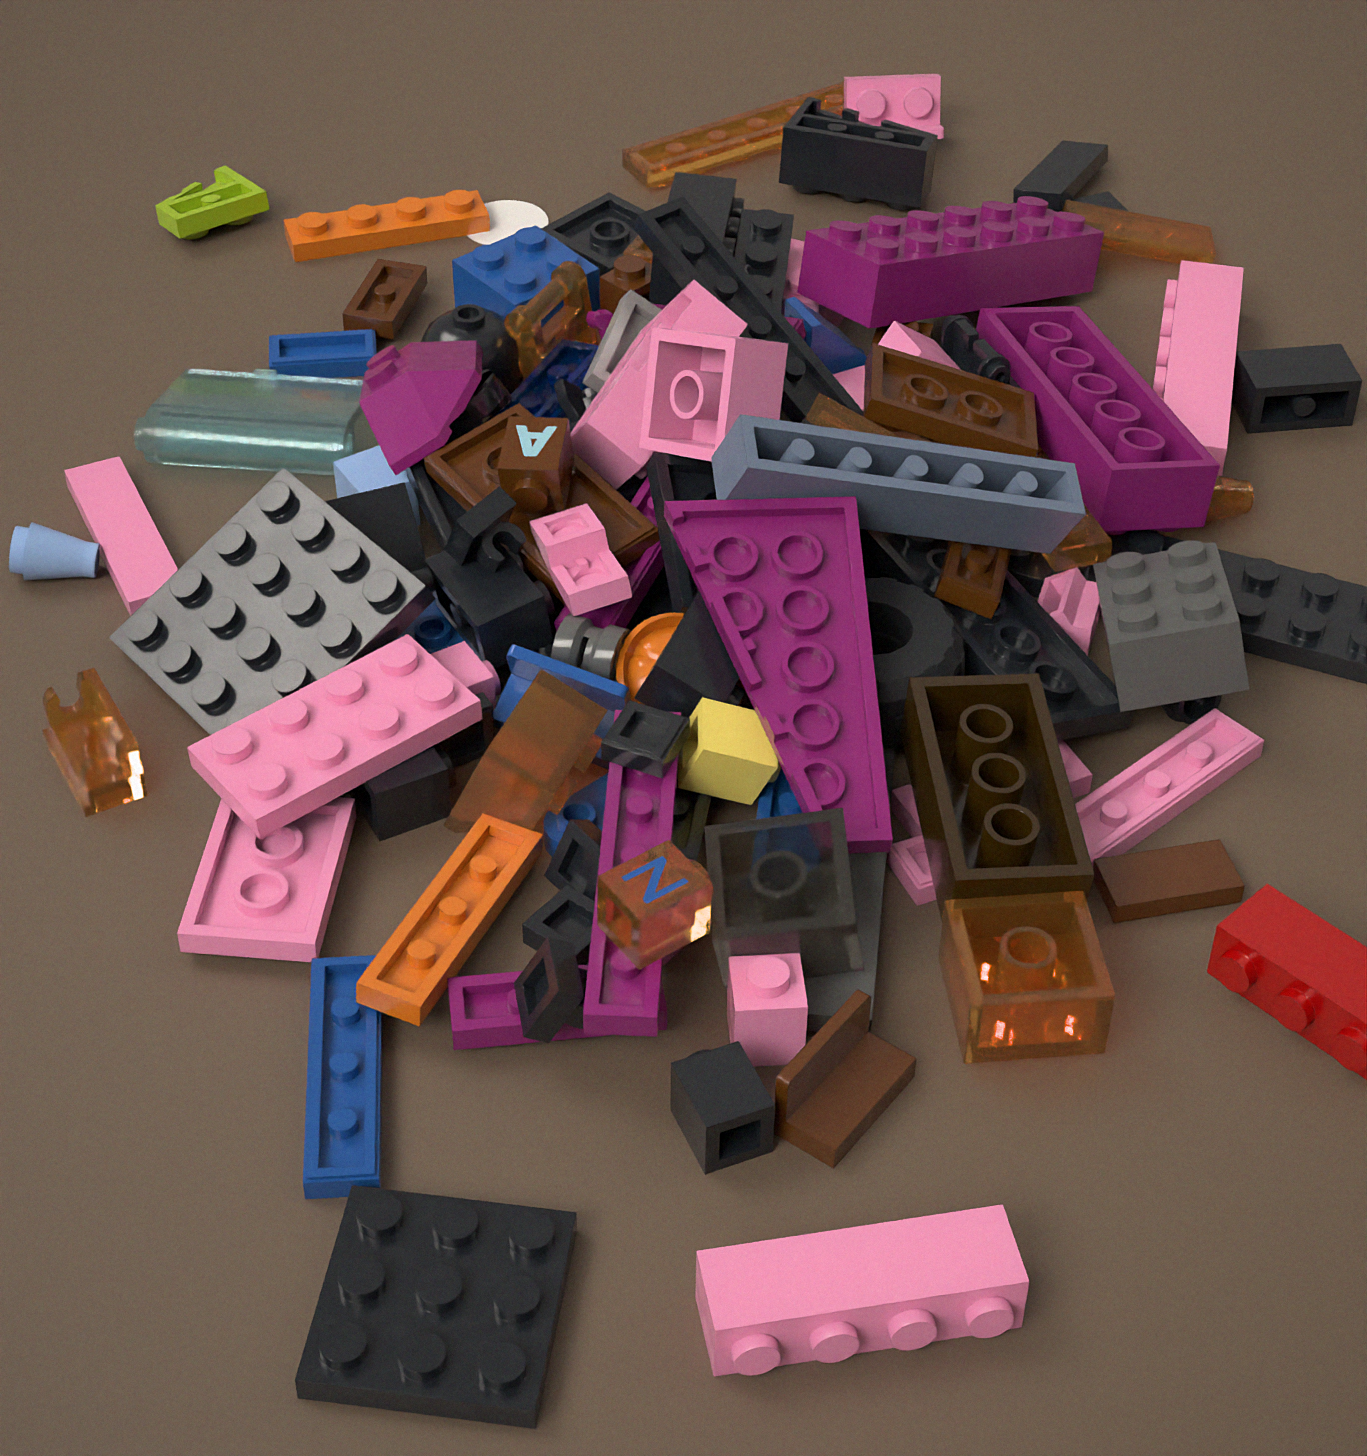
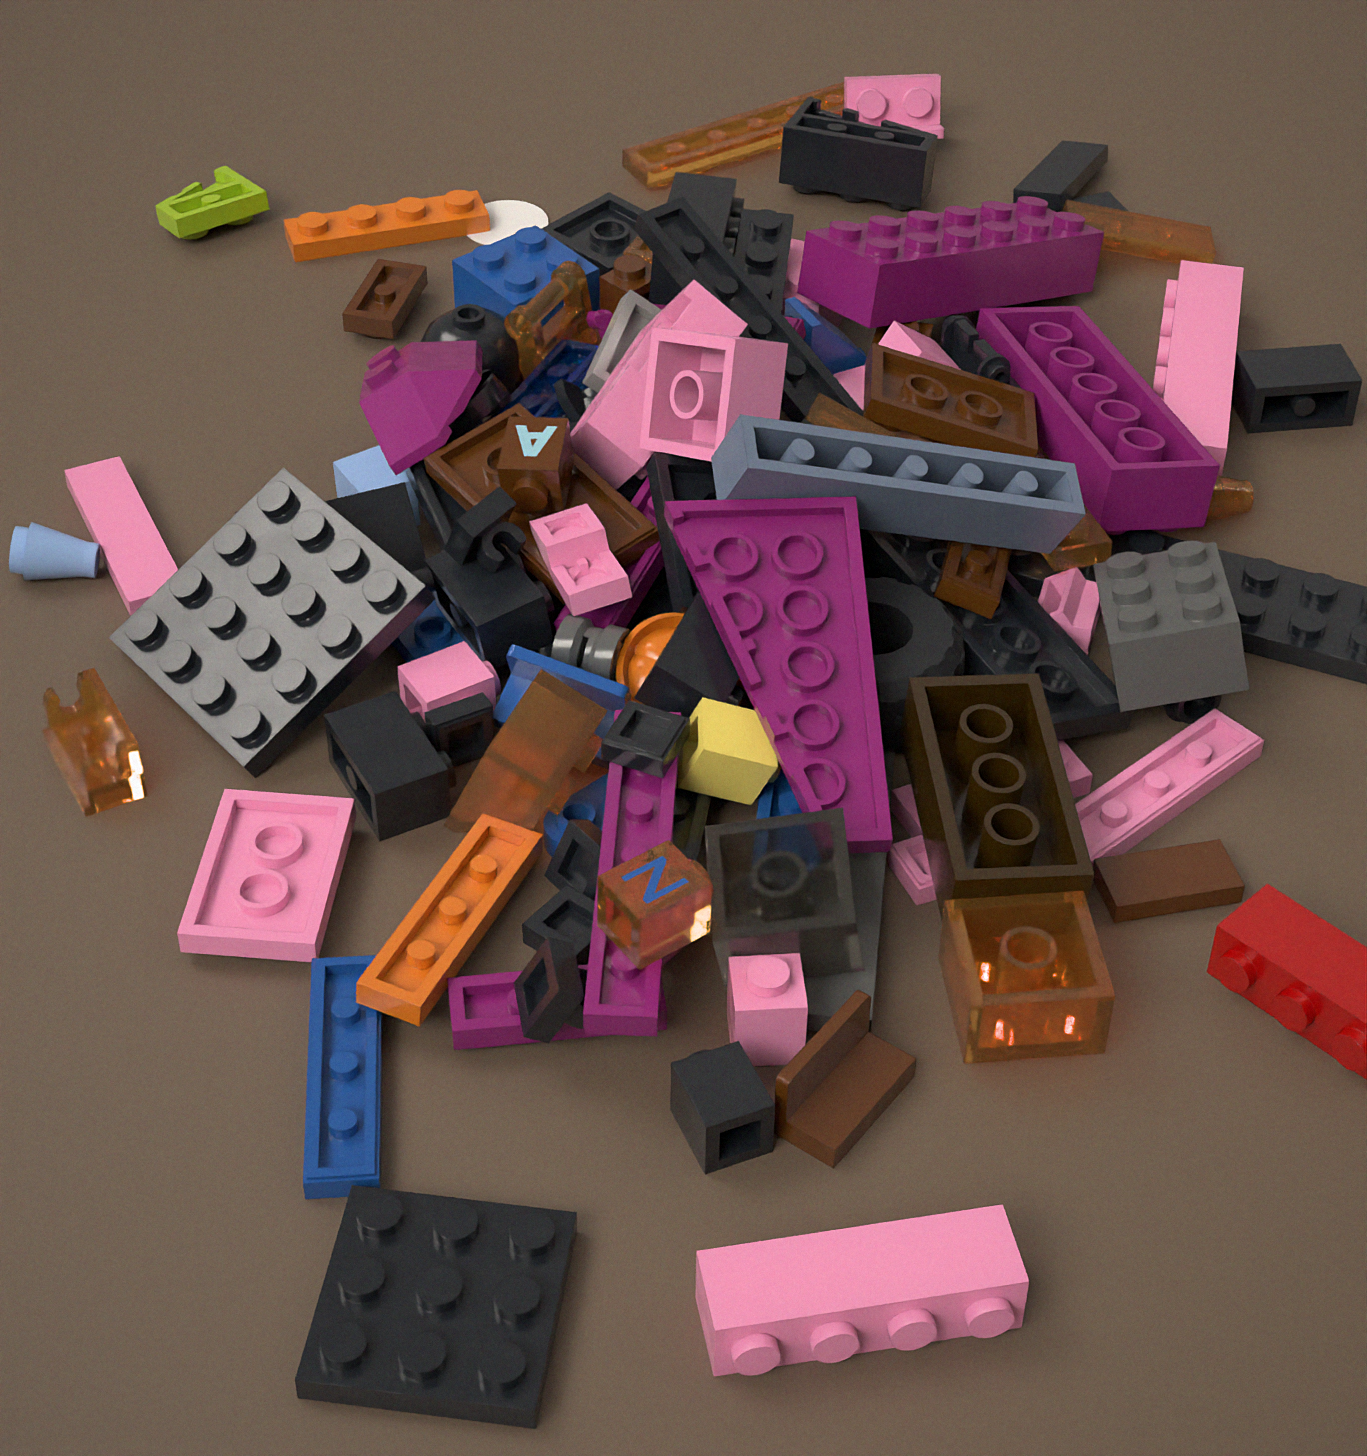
clear light blue door [134,368,363,476] -> none
bright pink plate [187,634,483,839] -> none
blue tile [269,329,377,382] -> none

